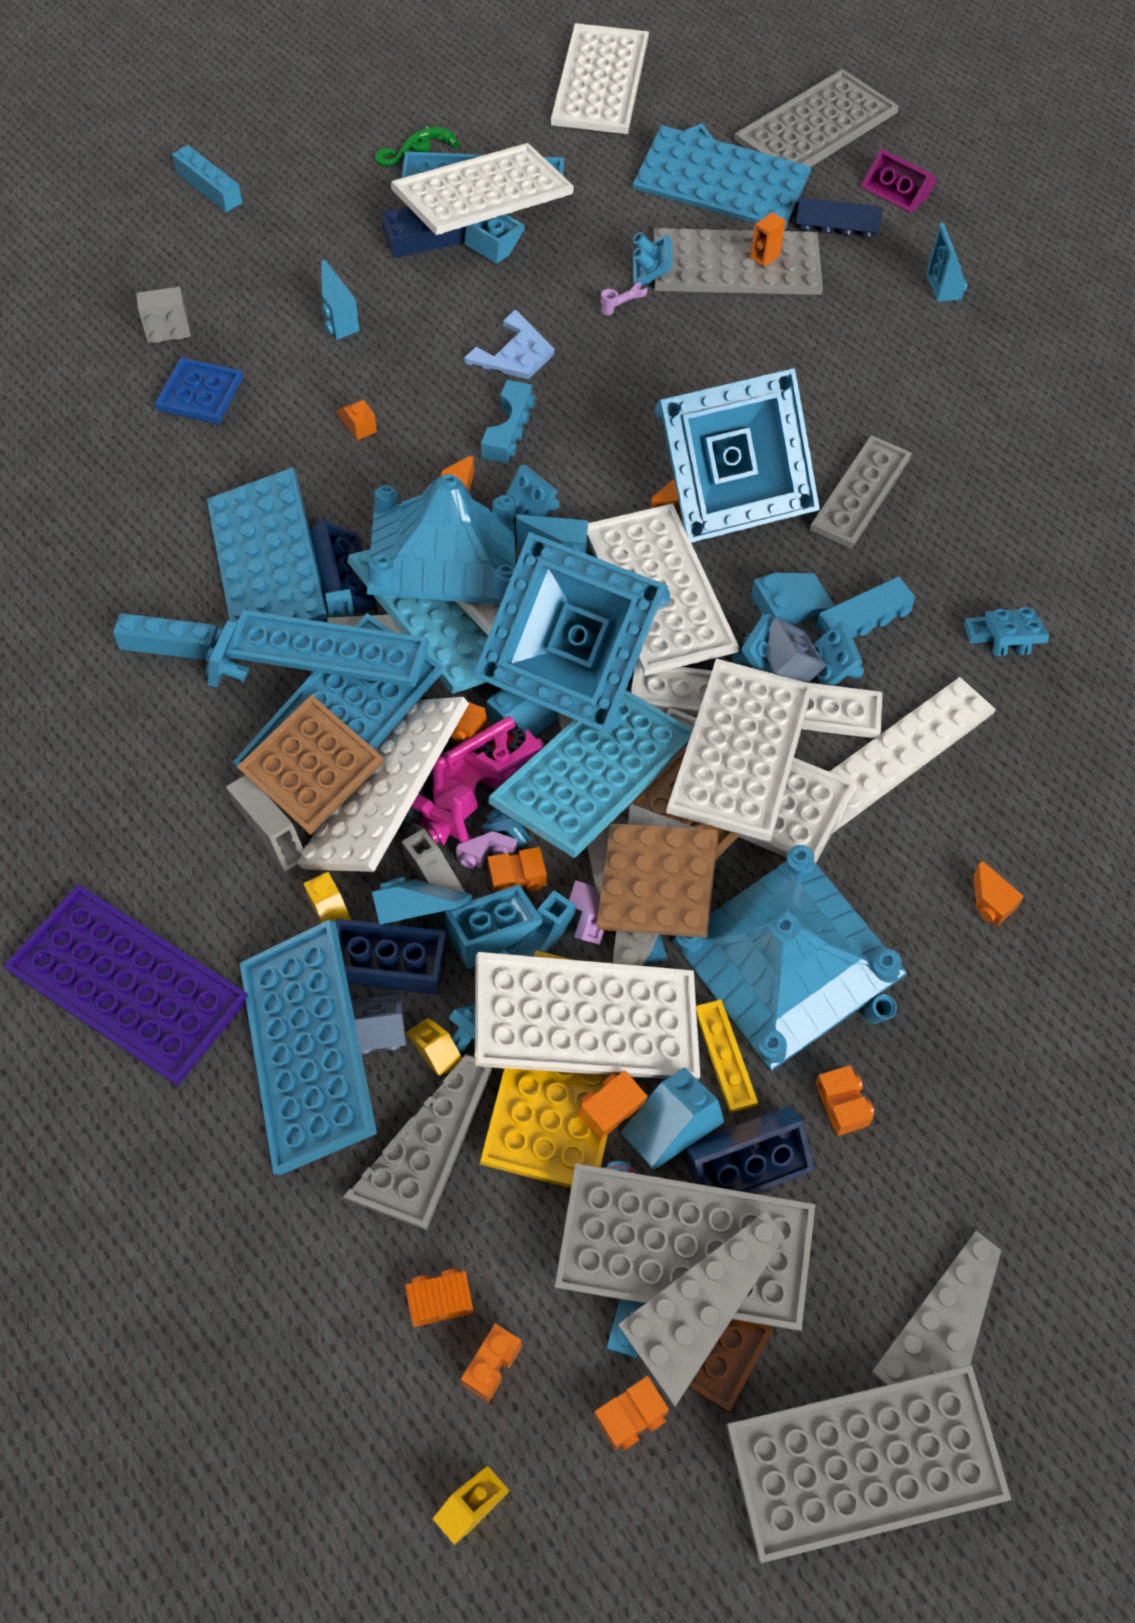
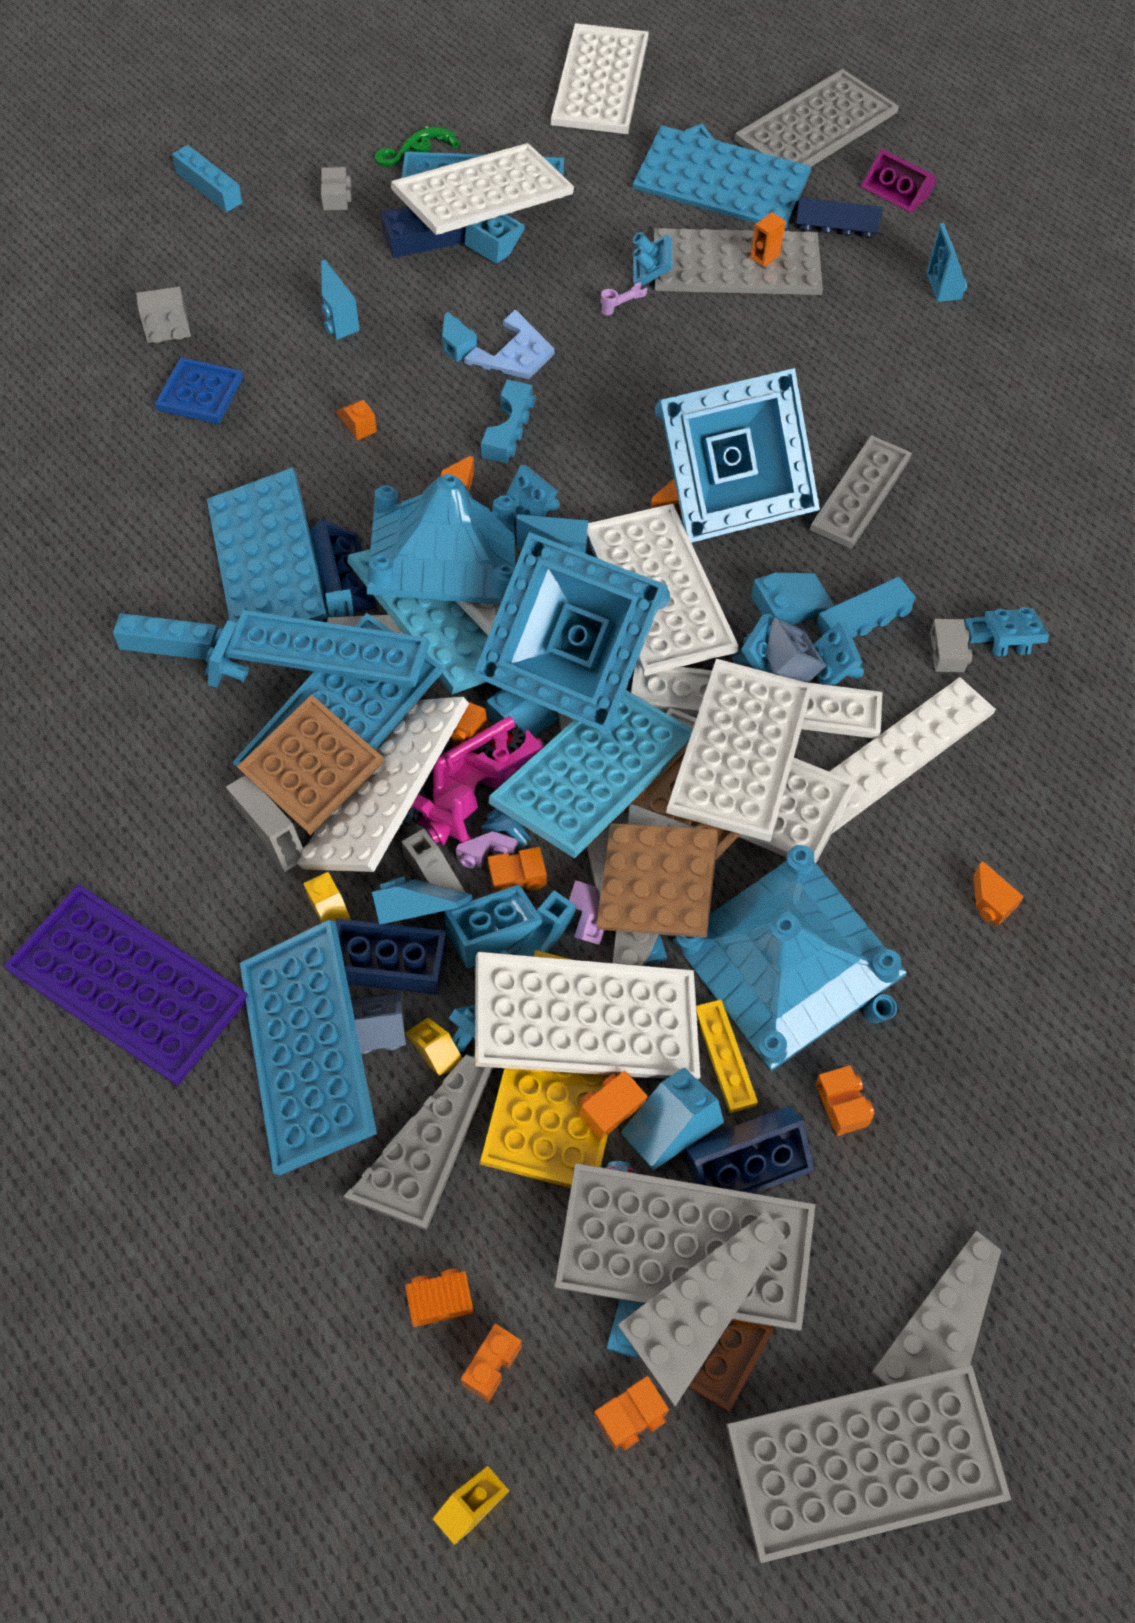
none -> light grey brick [321,167,352,210]
none -> dark azure slope [442,312,477,362]
none -> light grey brick [930,619,972,672]

